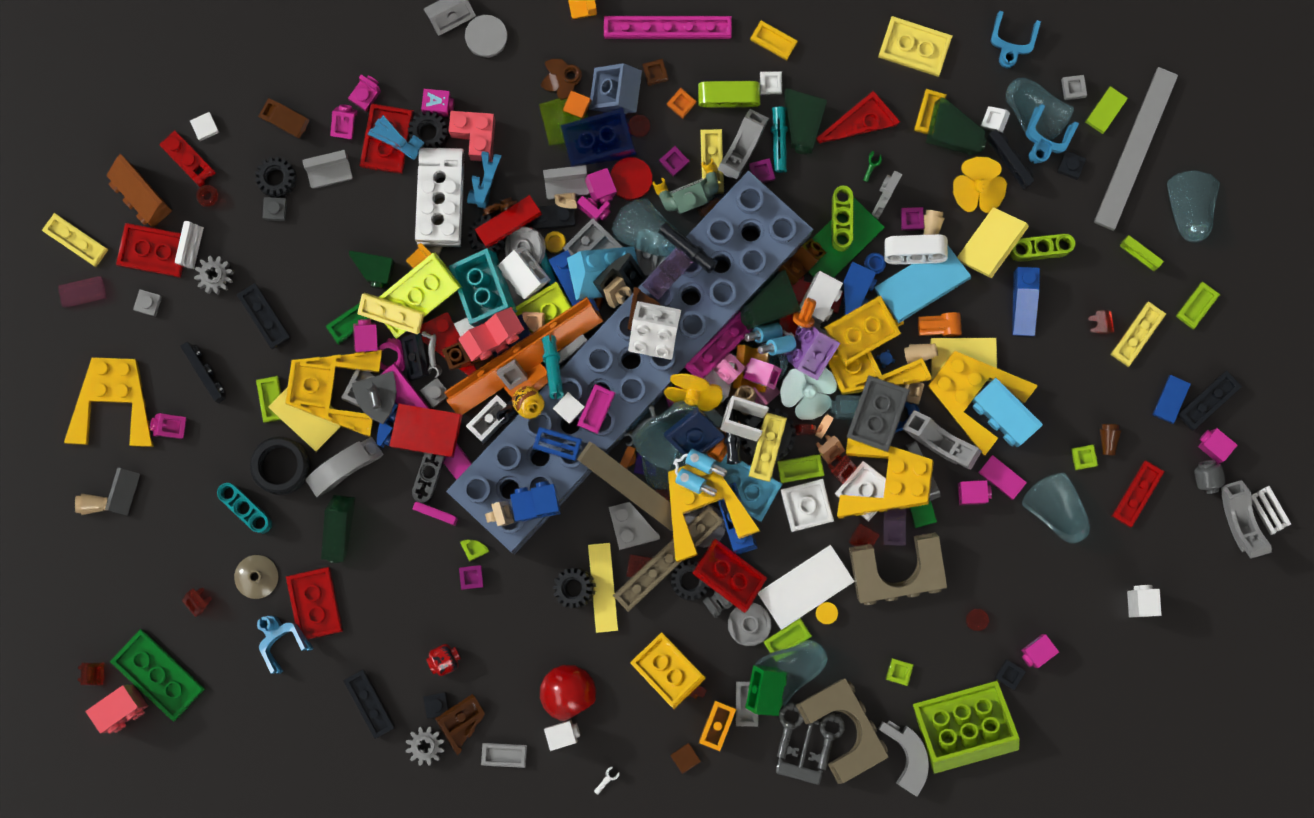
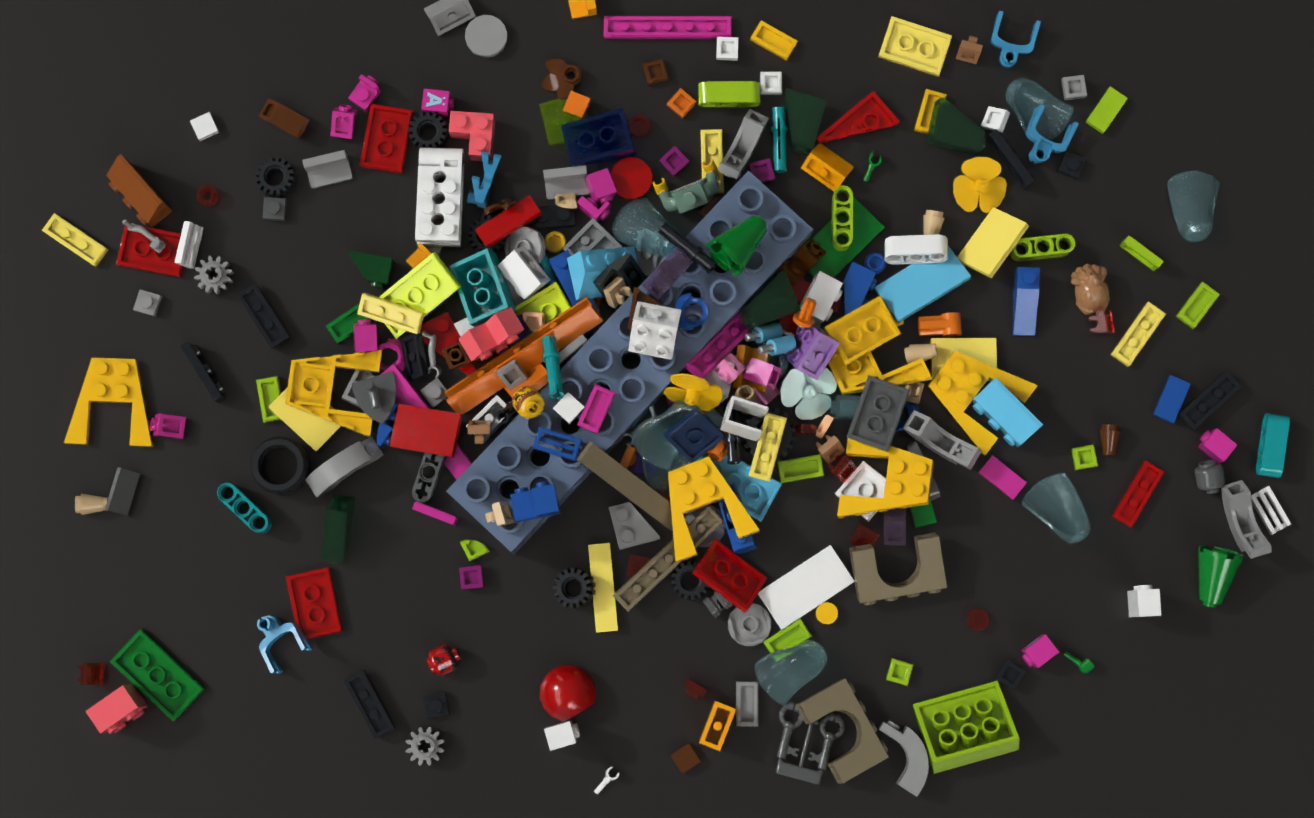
clear pink tile [58,276,106,308] -> none
red plate [159,130,216,188] -> none
clear red tile [182,588,212,618] -> none
dark tan dish [234,555,279,599] -> none
dark azure piece [367,115,424,160] -> none
reddish brown wing [435,694,485,755] -> none
light grey tile [481,743,527,768] -> none
sand blue slope [589,63,642,114] -> none
yellow tile [630,632,706,709] -> none
medium azure piece [673,449,727,497] -> none
green brick [745,665,787,716] -> none
white tile [780,479,834,532] -> none
light grey wing [872,171,902,219] -> none
blue piece [876,350,895,368] -> none
magenta plate [901,207,924,231] -> none
dark pink brick [958,480,992,505] -> none
light grey tile [1094,67,1178,231] -> none
none -> light grey piece [122,220,166,253]
none -> medium nougat tile [467,420,492,444]
none -> blue piece [675,293,708,330]
none -> green cone [707,216,767,276]
none -> white plate [716,37,738,61]
none -> light orange panel [801,144,854,191]
none -> medium nougat tile [956,36,983,64]
none -> green hand [1064,651,1095,673]
none -> medium nougat hair [1071,264,1110,315]
none -> green cone [1198,545,1244,608]
none -> teal beam [1256,413,1290,479]

